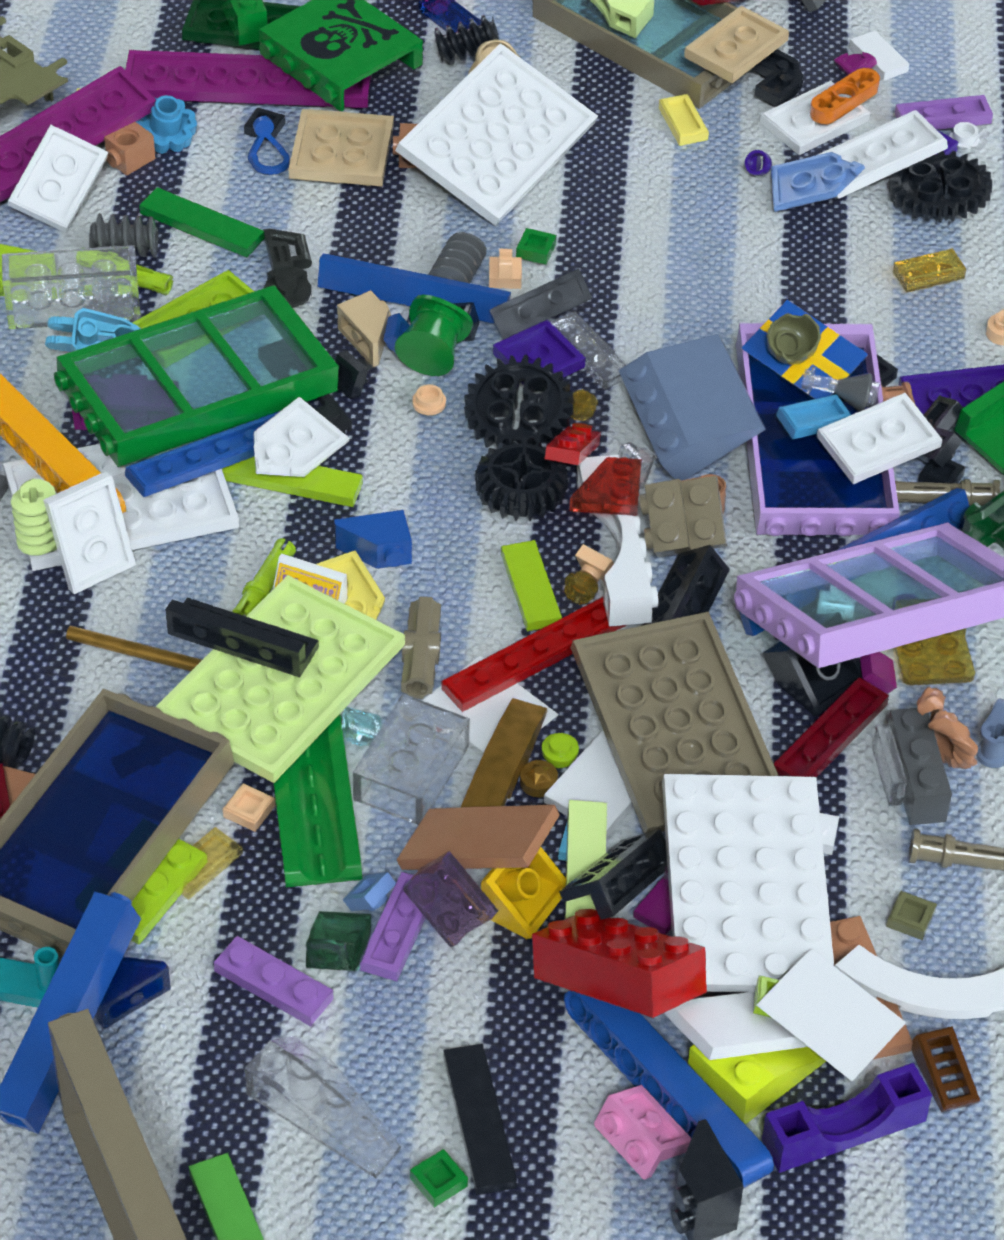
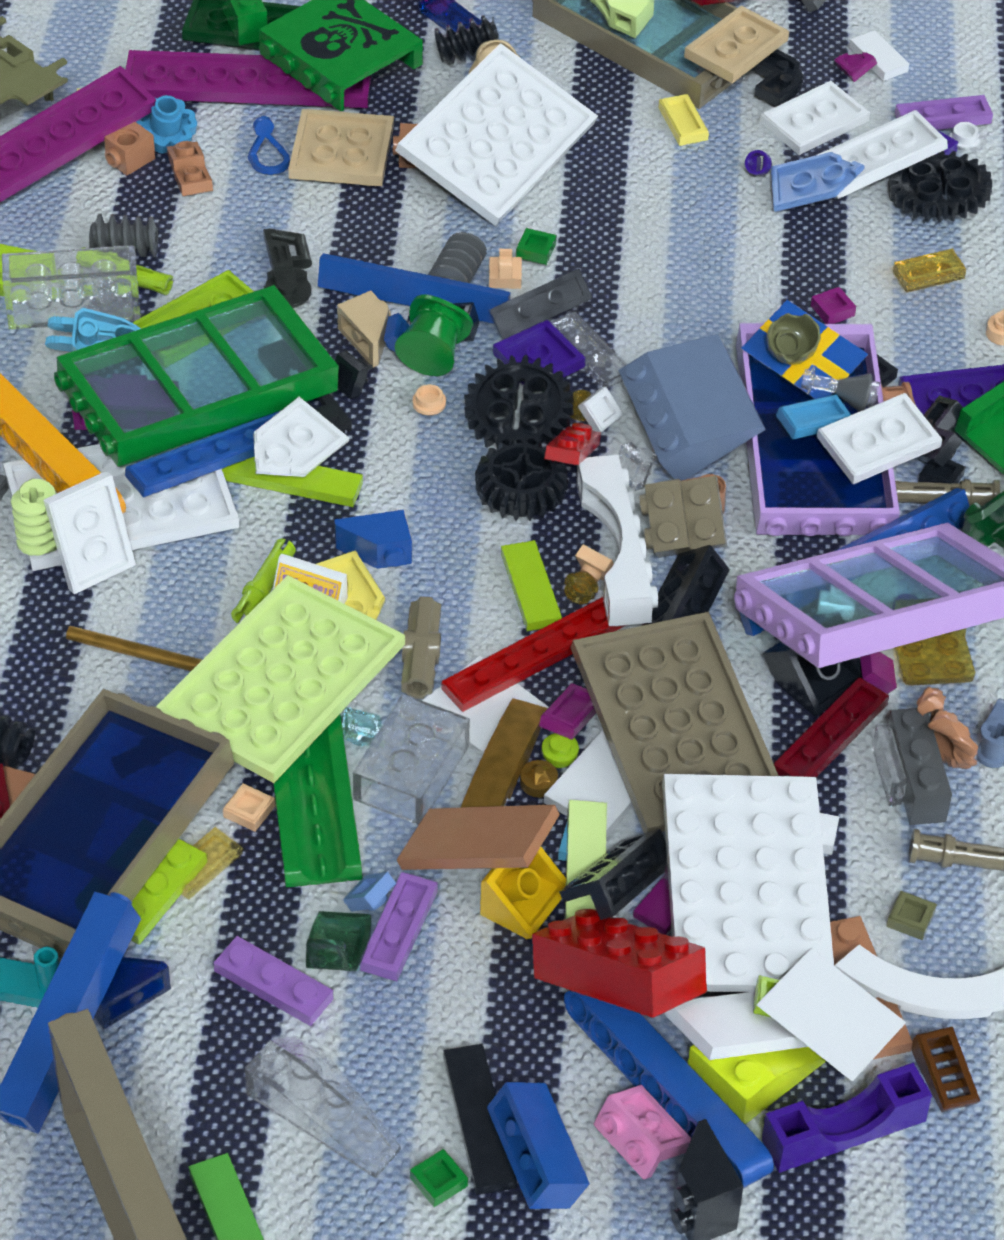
white tile [8,125,108,233] -> none
green tile [139,187,264,258] -> none
black fence [165,597,319,678] -> none
black tile [244,107,285,141] -> none
clear purple bracket [403,851,499,947] -> none
clear red wing [569,457,642,516] -> none
orange beam [810,68,880,124] -> none
none -> nougat slope [167,141,213,196]
none -> blue brick [487,1082,590,1209]
none -> magenta tile [539,683,596,740]
none -> white tile [578,387,623,432]
none -> magenta tile [811,287,857,324]

